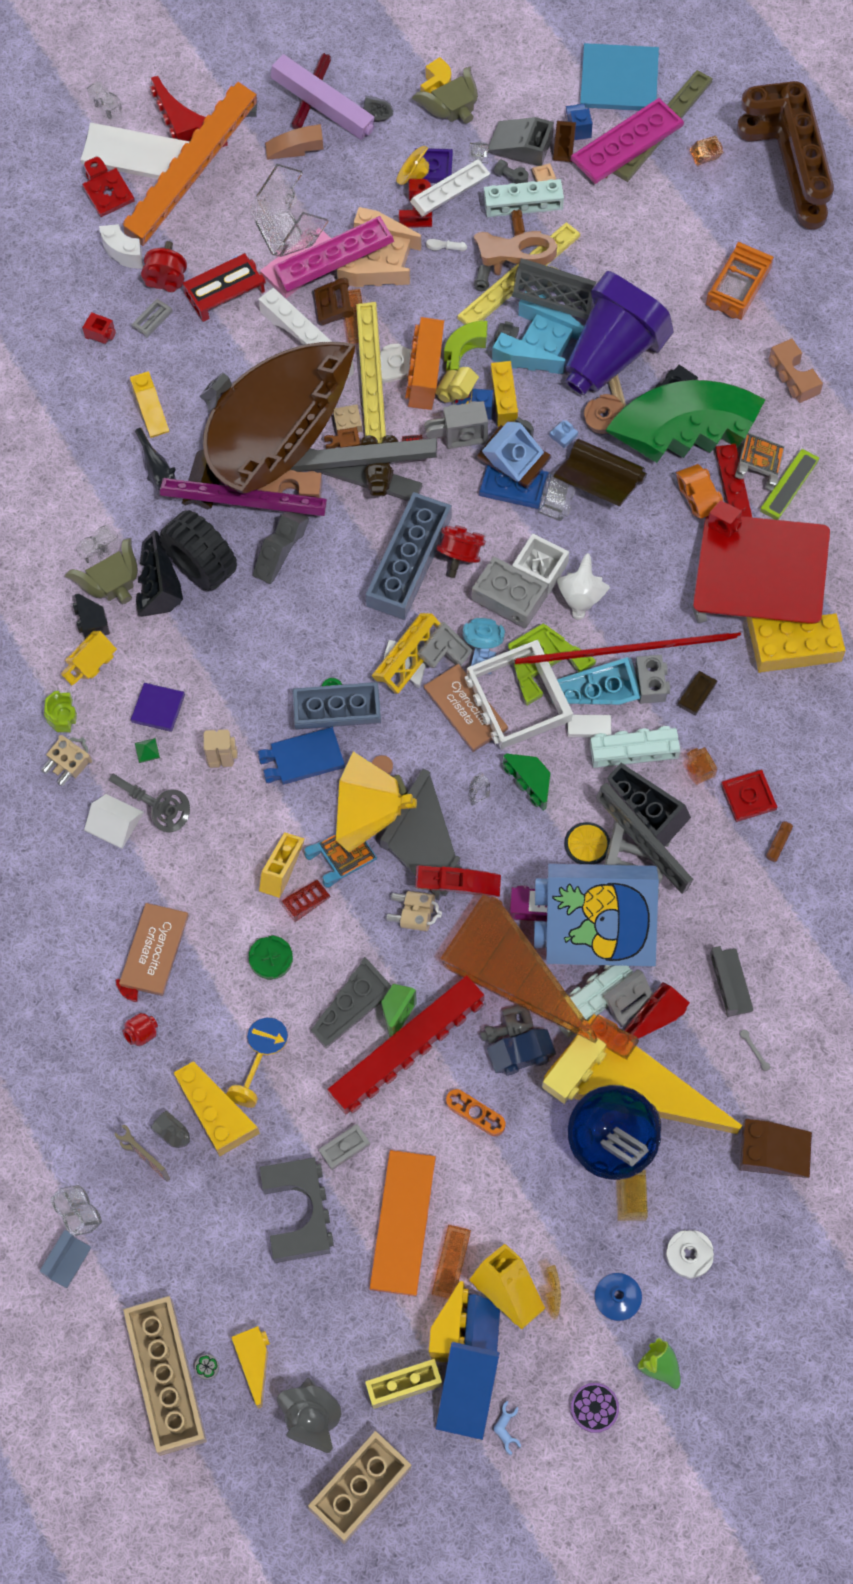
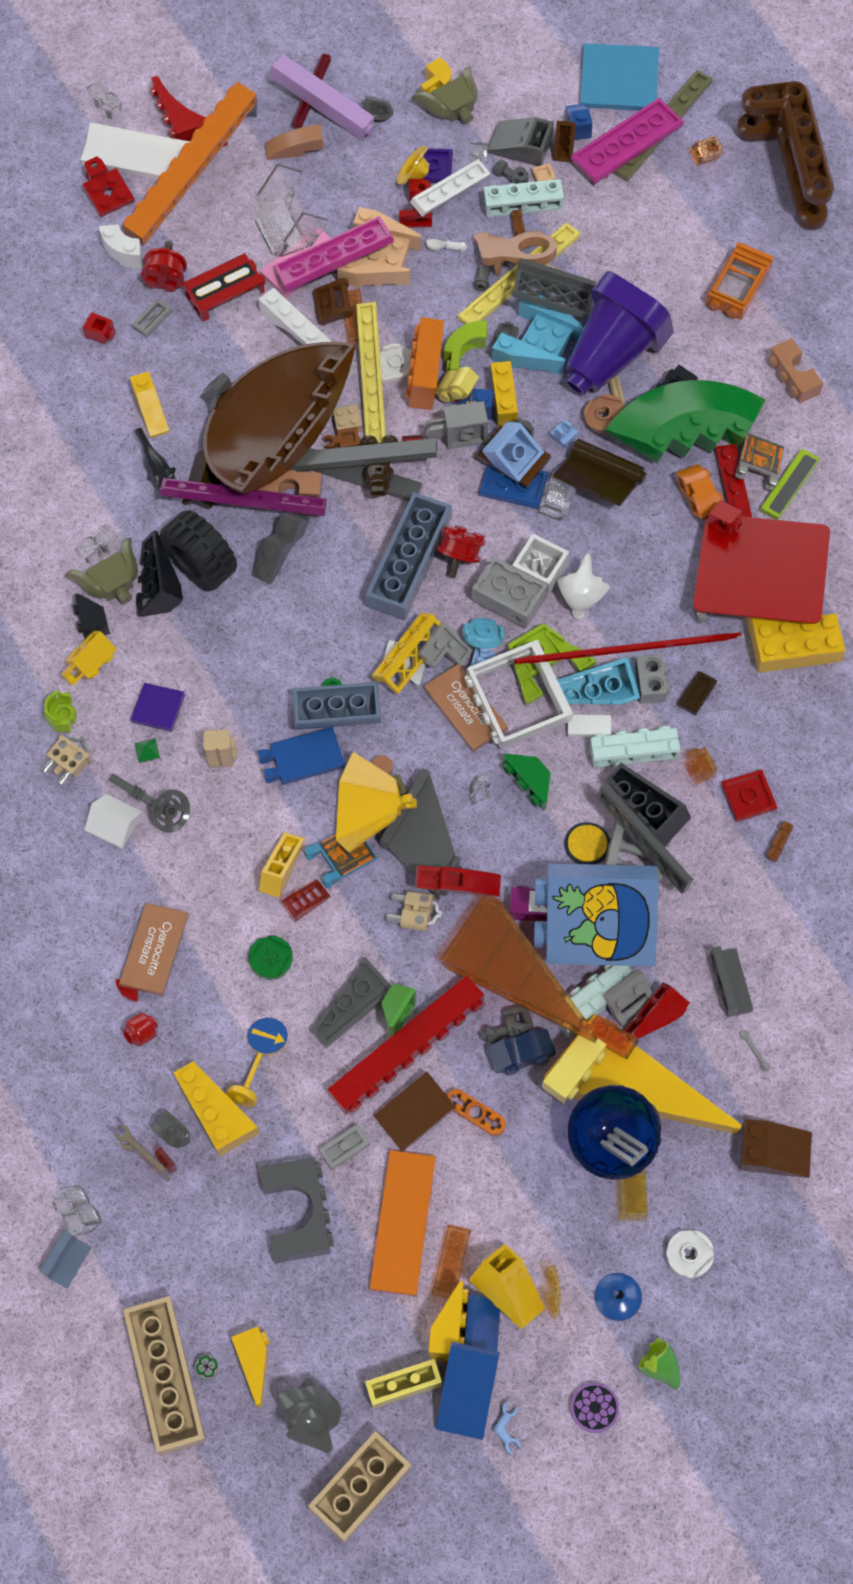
none -> clear red tile [155,1147,178,1174]
none -> reddish brown tile [374,1072,457,1152]

